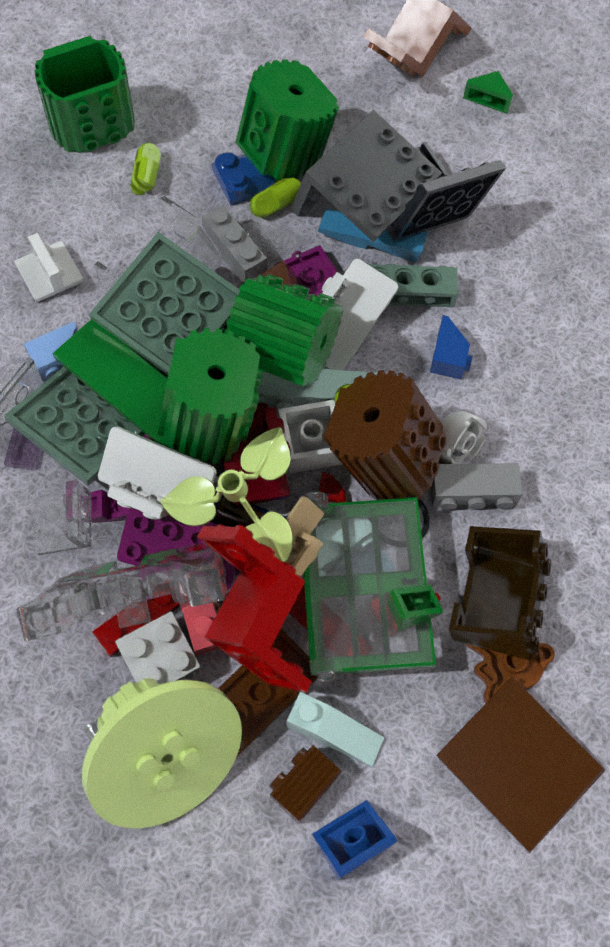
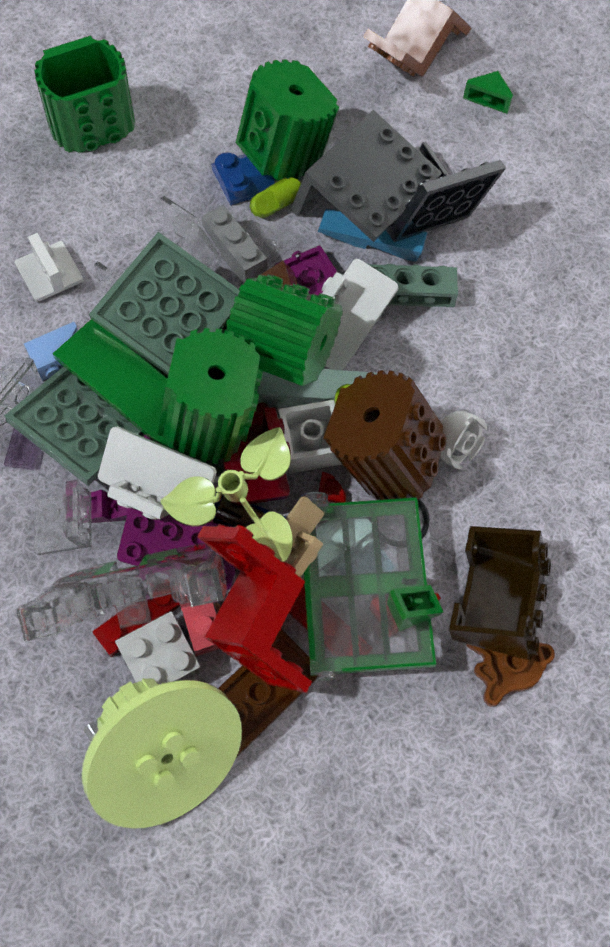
lime arm [130,143,161,195] -> none
reddish brown brick [269,745,342,824] -> none
light aqua slope [286,692,384,767] -> none
blue slope [312,800,398,880] -> none
blue slope [430,315,473,379] -> none
light grey brick [431,463,522,510] -> none
reddish brown piece [436,676,605,853] -> none

